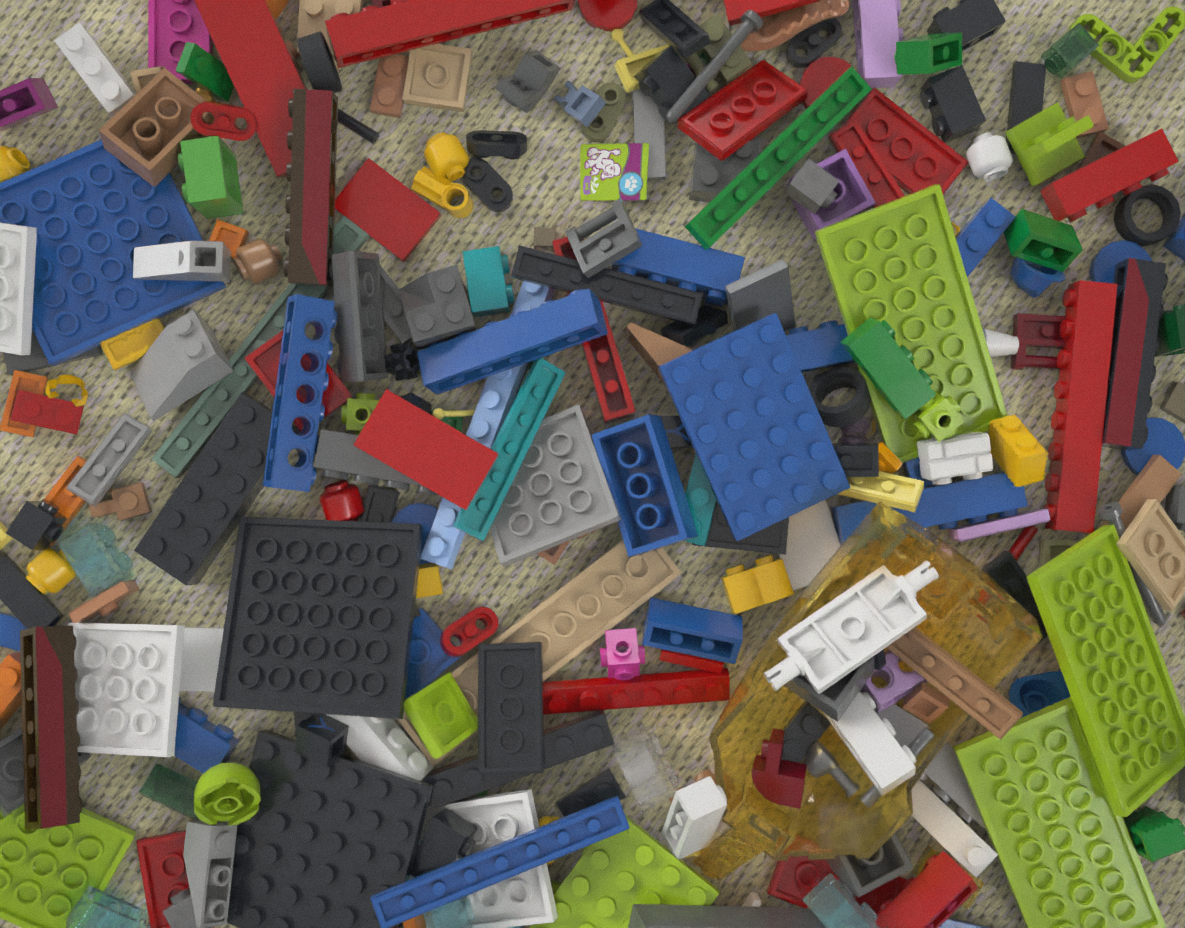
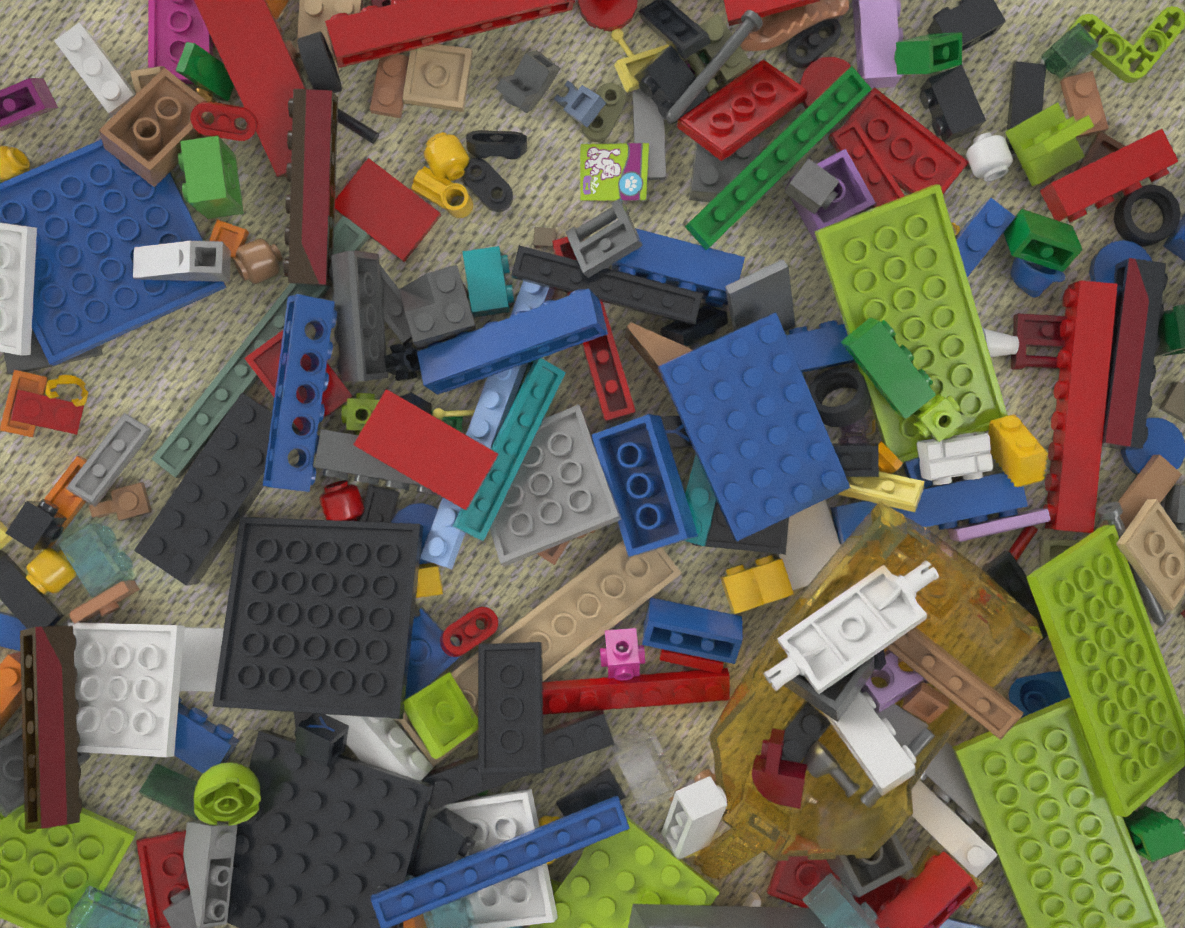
yellow plate [100,318,165,371] -> none
light grey slope [130,309,234,421] -> none

